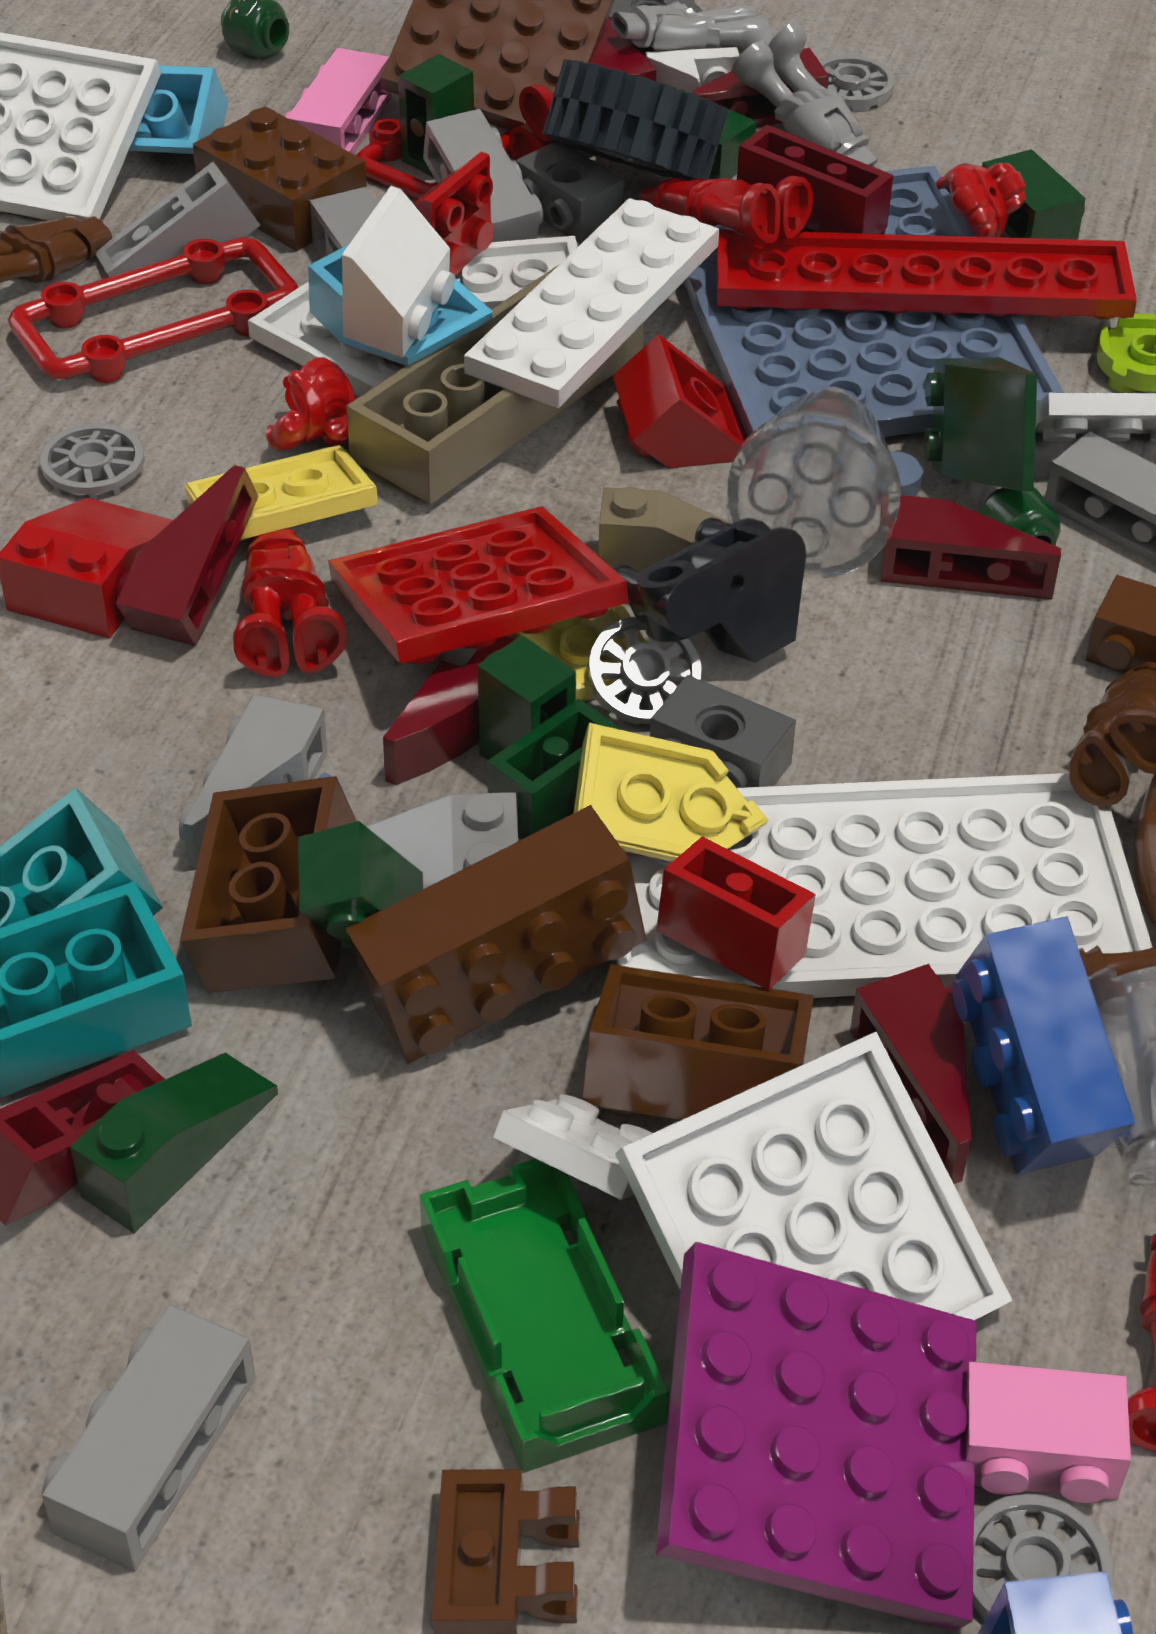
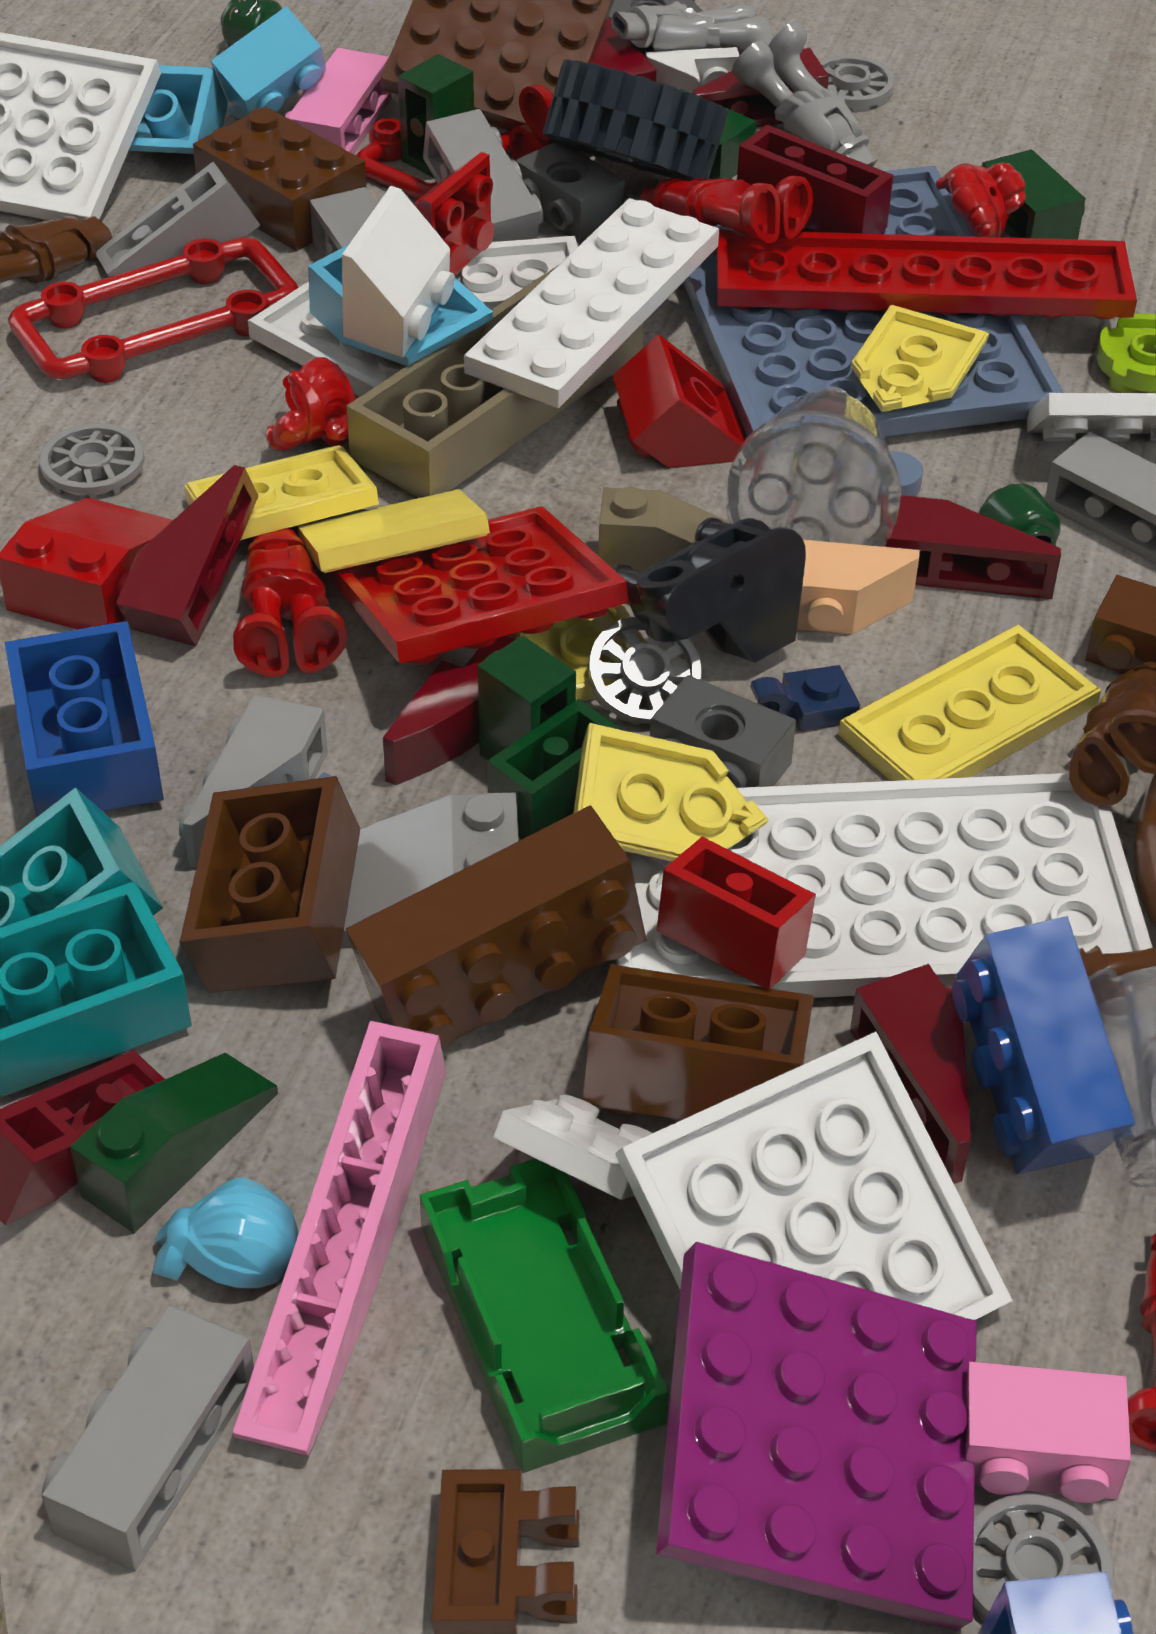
dark green brick [298,821,423,950] -> none
dark green slope [924,357,1037,491] -> none
none -> blue brick [4,621,164,818]
none -> medium azure piece [152,1177,298,1288]
none -> medium azure slope [211,6,326,119]
none -> bright pink slope [232,1021,447,1456]
none -> light yellow tile [297,489,490,573]
none -> dark blue plate [750,665,860,731]
none -> light nougat slope [797,540,919,635]
none -> light yellow tile [838,624,1101,781]
none -> light yellow tile [851,305,989,412]

